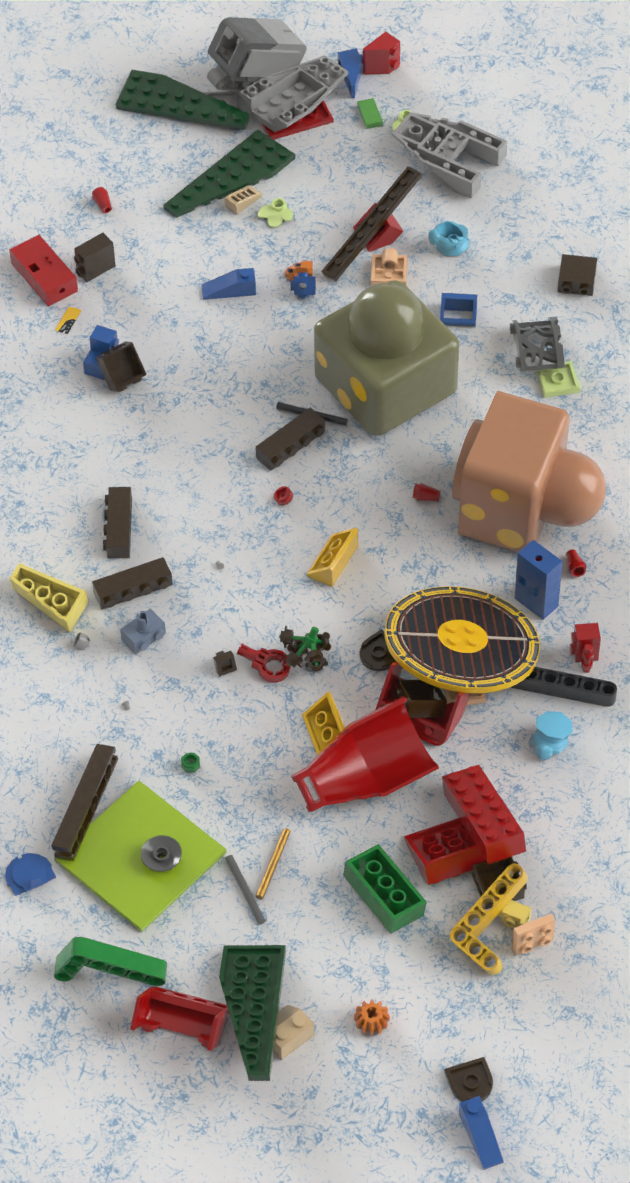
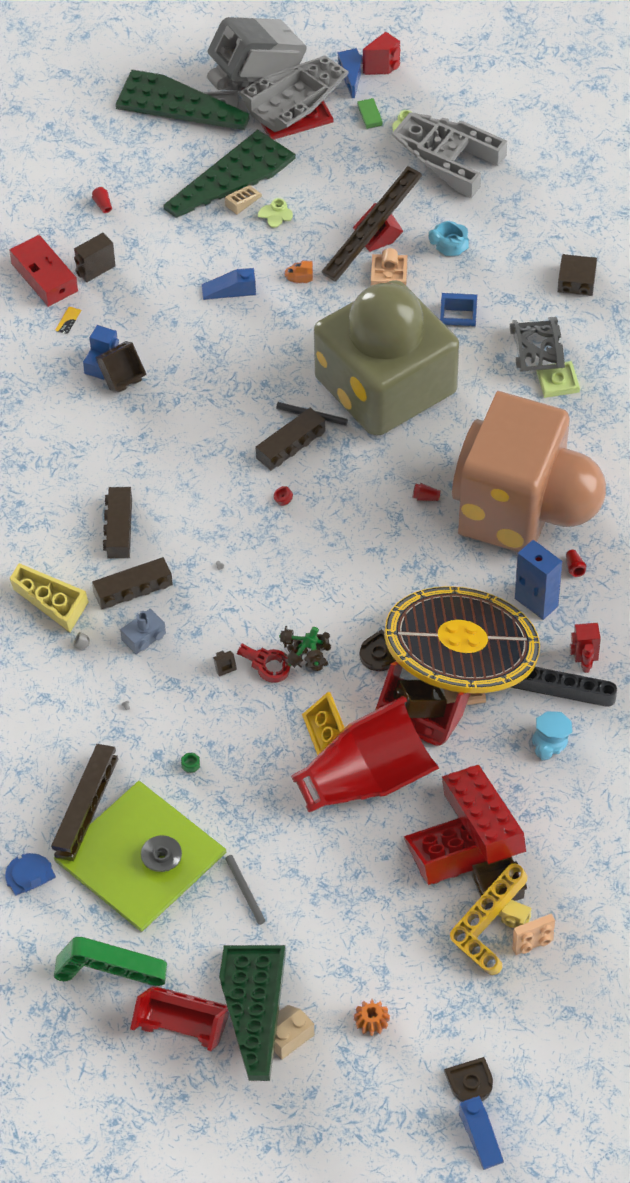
pearl gold bar [256,828,291,900] -> none
blue brick [290,273,316,298] -> none
yellow slope [306,528,358,587] -> none
green brick [343,844,427,934] -> none

